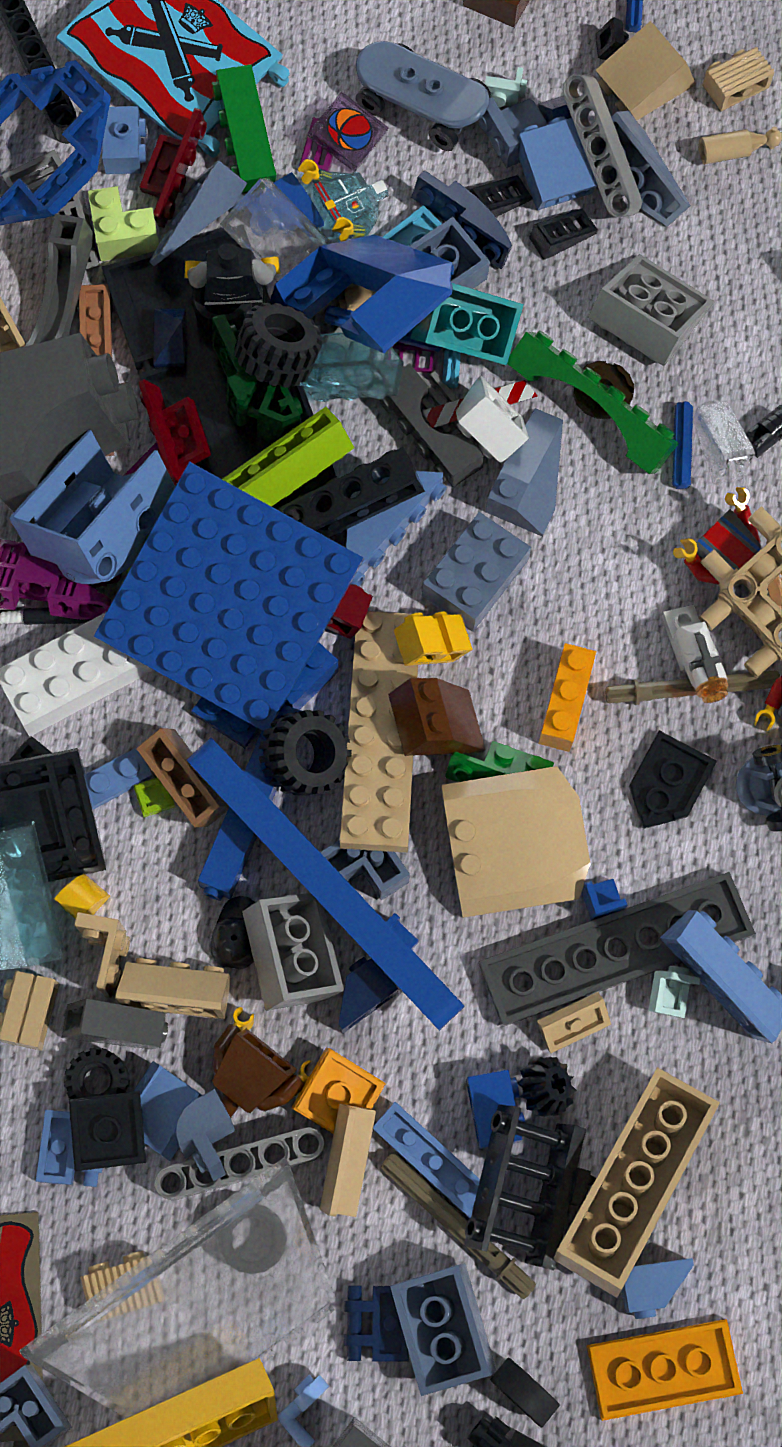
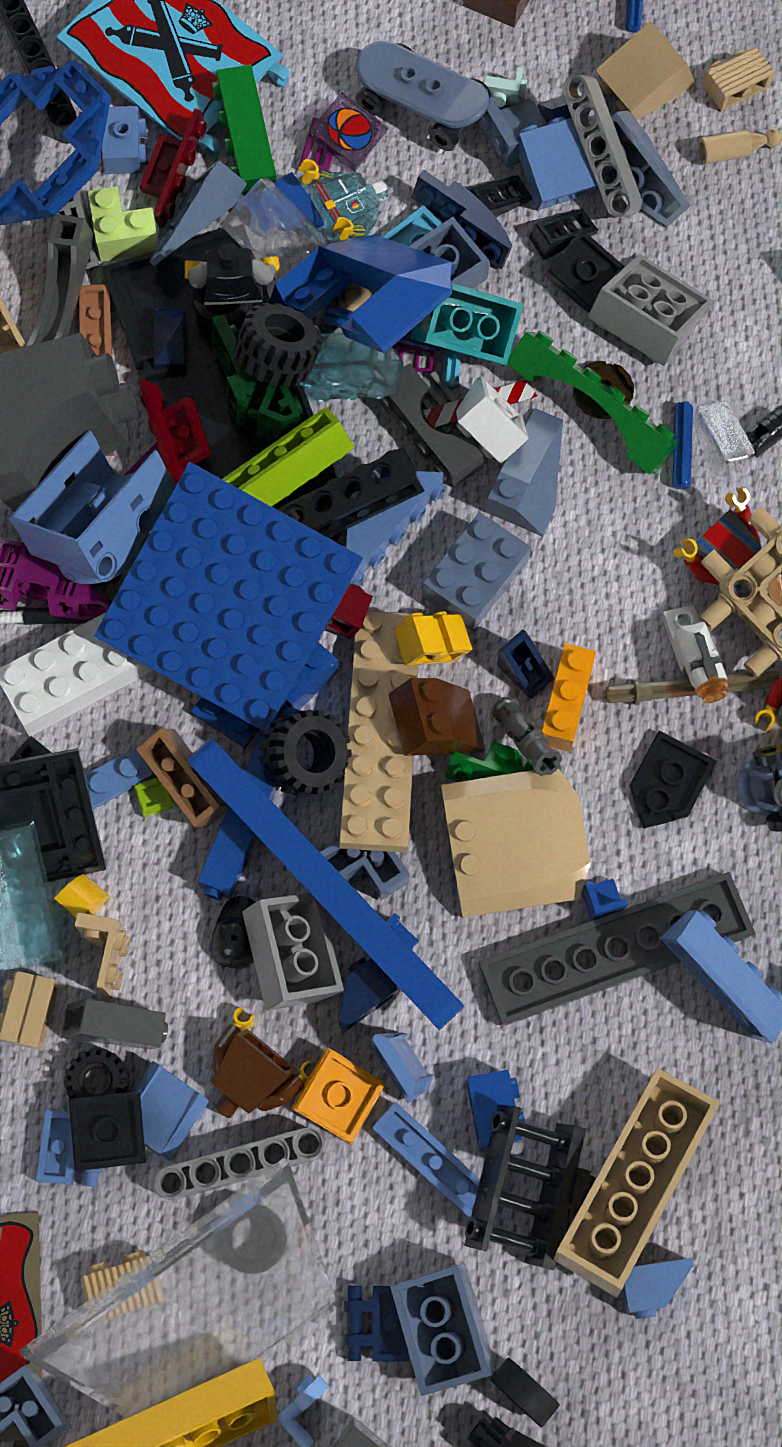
light grey tile [2,149,63,193] -> none
tan slope [116,958,231,1019] -> none
sand blue brick [176,1089,235,1181] -> none
tan panel [319,1104,376,1217] -> none
dark tan axle [381,1153,536,1299] -> none
black gear [517,1057,577,1117] -> none
tan plate [537,992,612,1054] -> none
light orange tile [586,1319,743,1421] -> none
black tile [595,17,629,60] -> none
light aqua bracket [648,966,700,1018] -> none
none -> medium blue slope [371,1032,434,1103]
none -> dark grey piece [492,696,562,776]
none -> dark blue slope [497,629,555,699]
none -> black tile [544,229,625,313]

